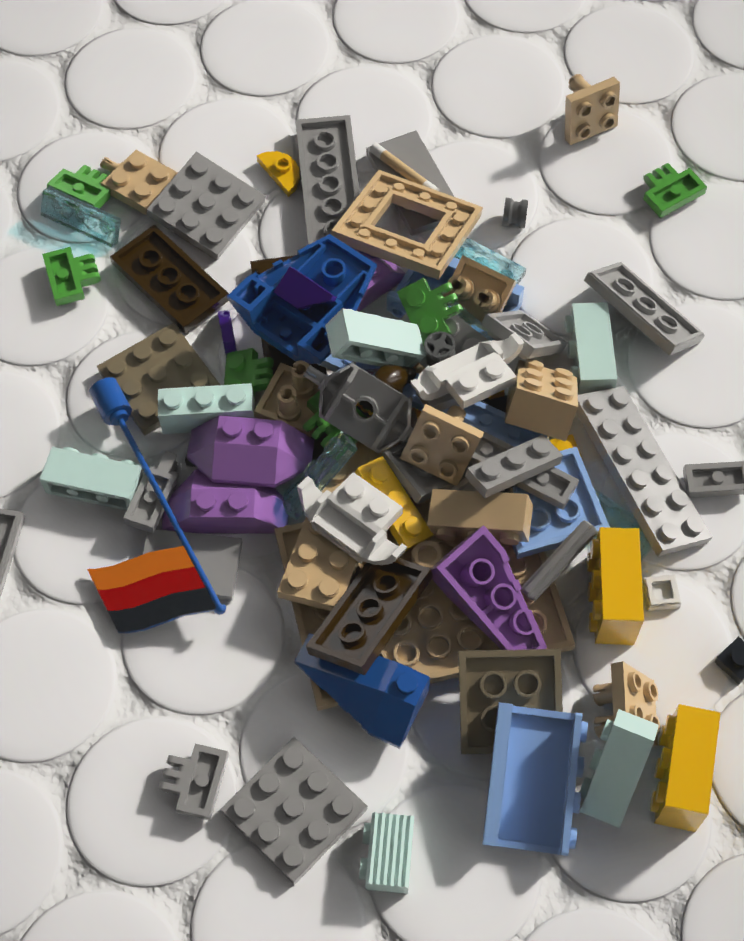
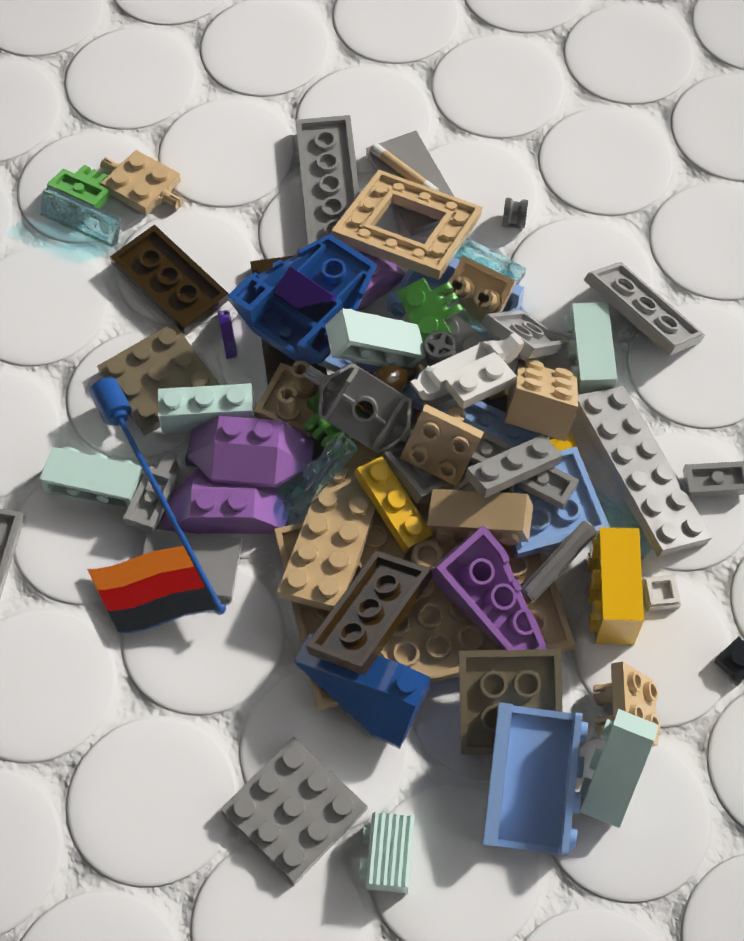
bright green hinge [42,247,101,306] -> none
light grey plate [147,151,266,260] -> none
light grey hinge [158,743,229,820] -> none
bright green hinge [224,348,274,402] -> none
yellow plate [256,151,300,197] -> none
white plate [297,472,407,565] -> none
tan plate [565,74,620,145] -> none
bright green hinge [643,163,707,218] -> none
yellow brick [650,704,721,832] -> none

